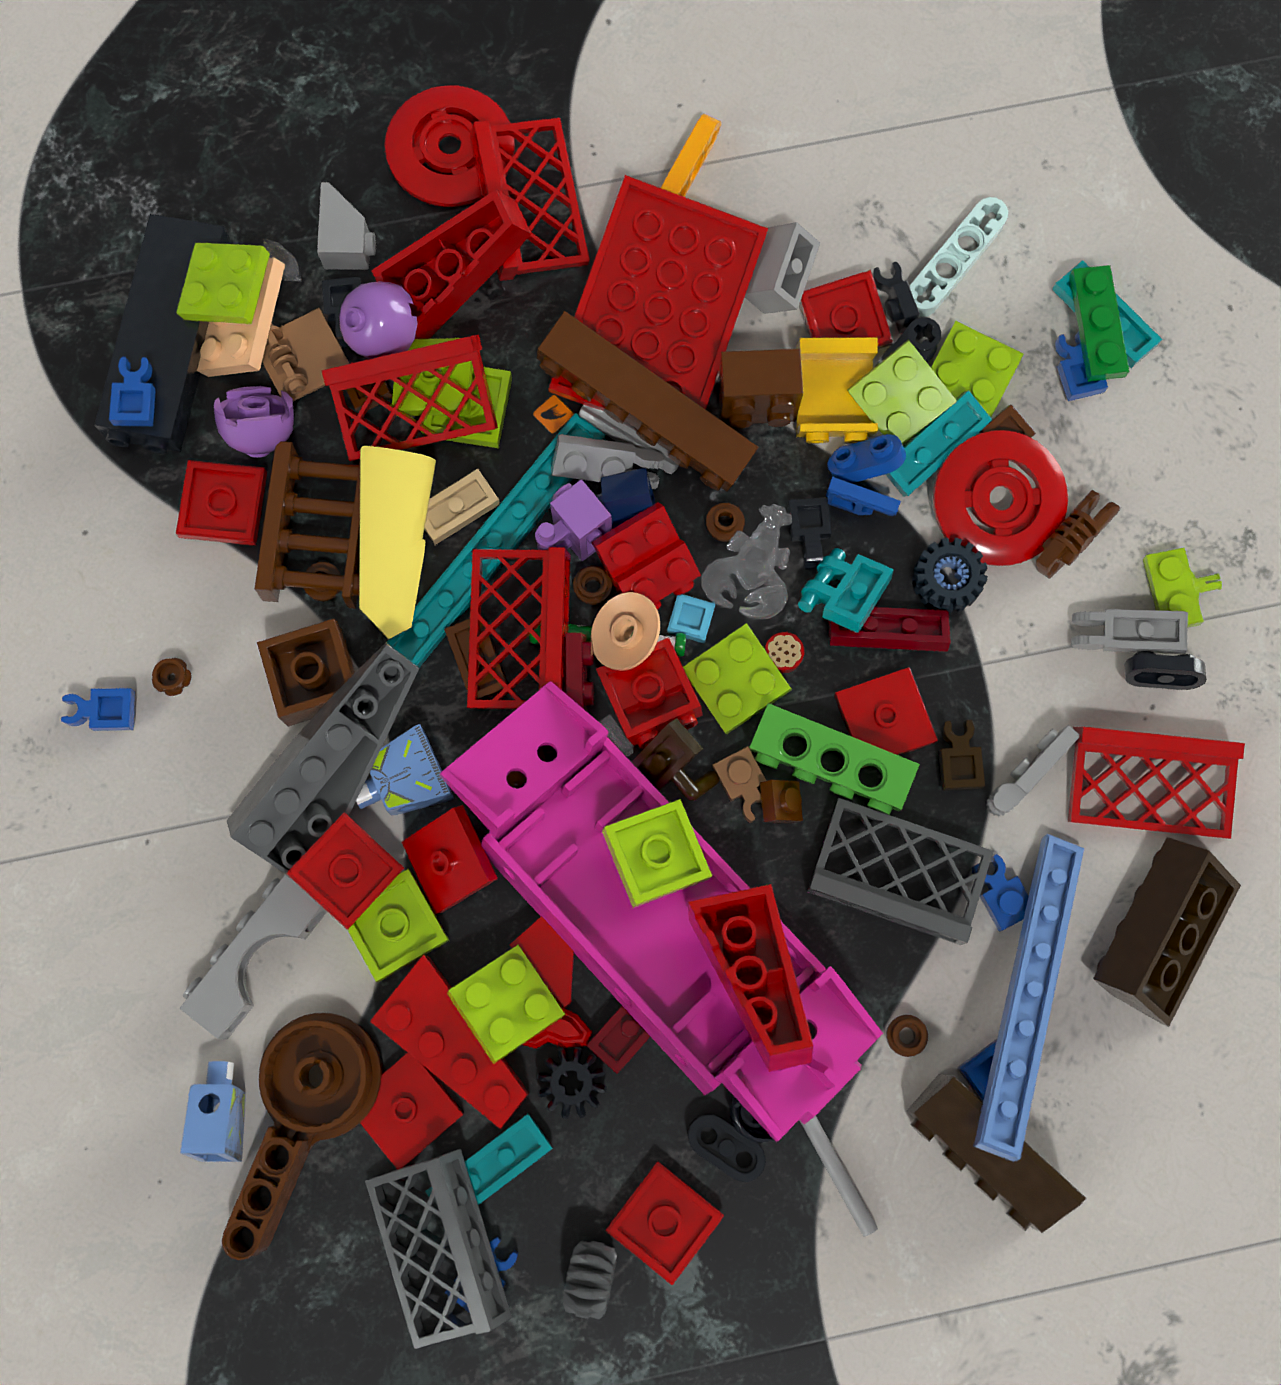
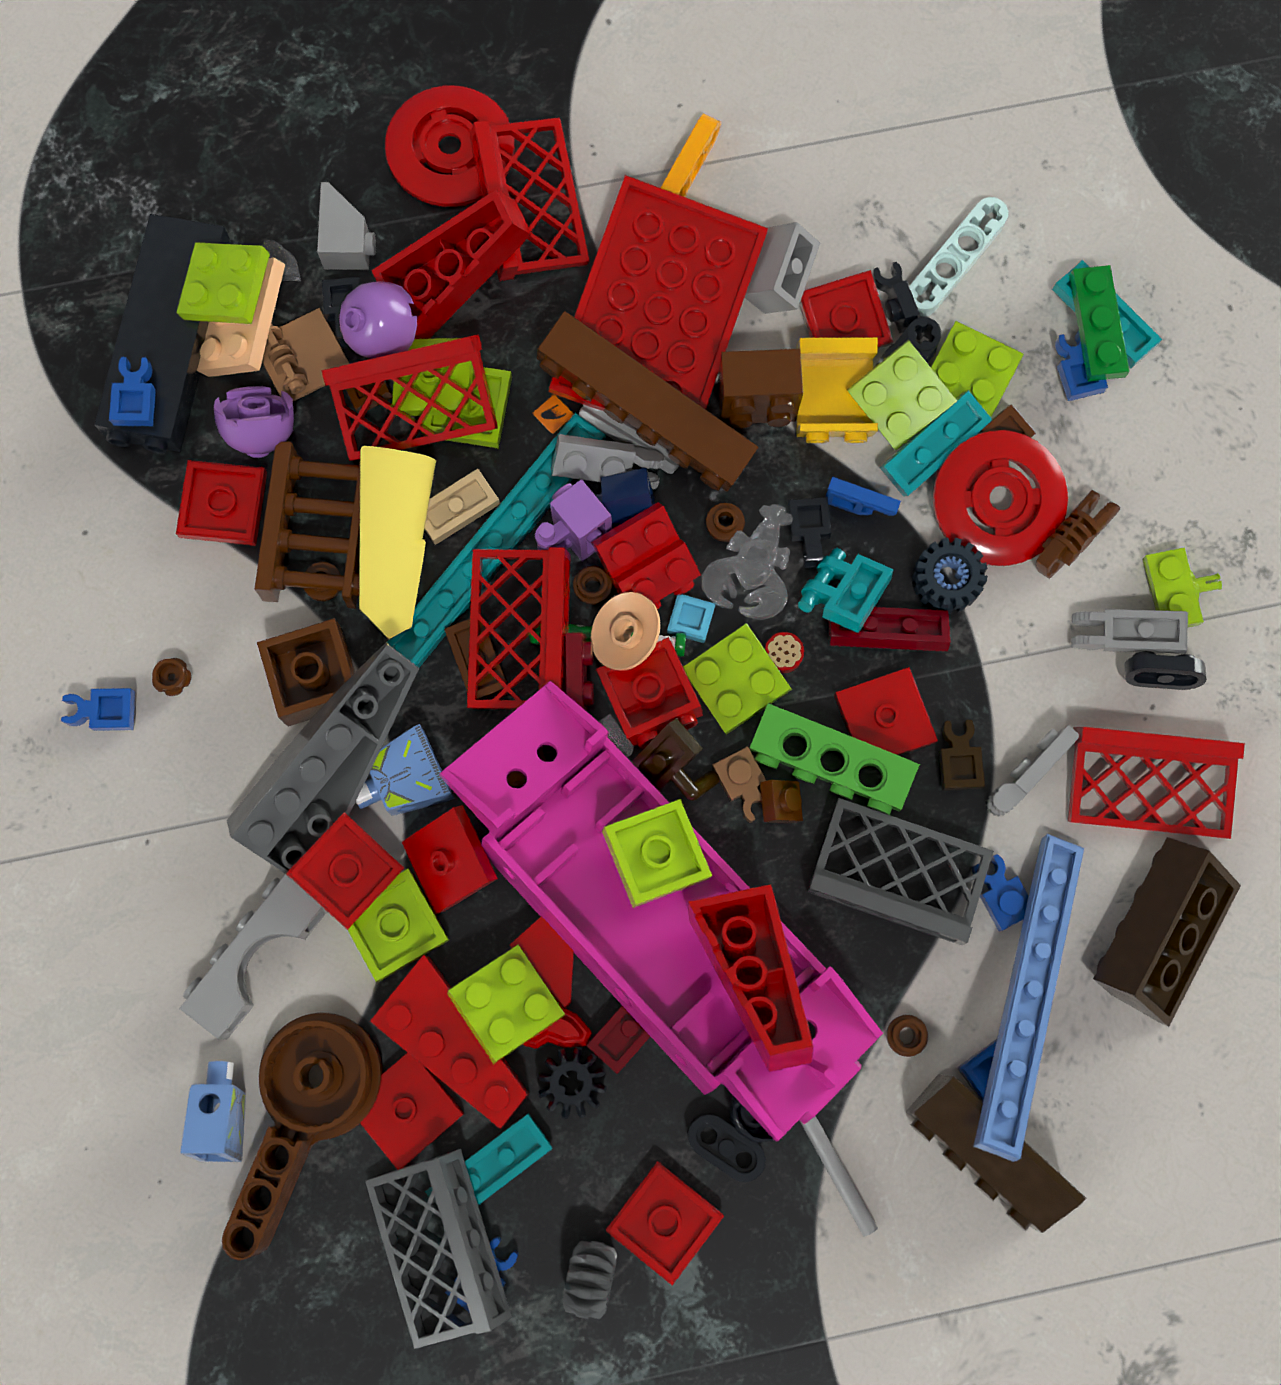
blue plate [828,434,906,483] -> none

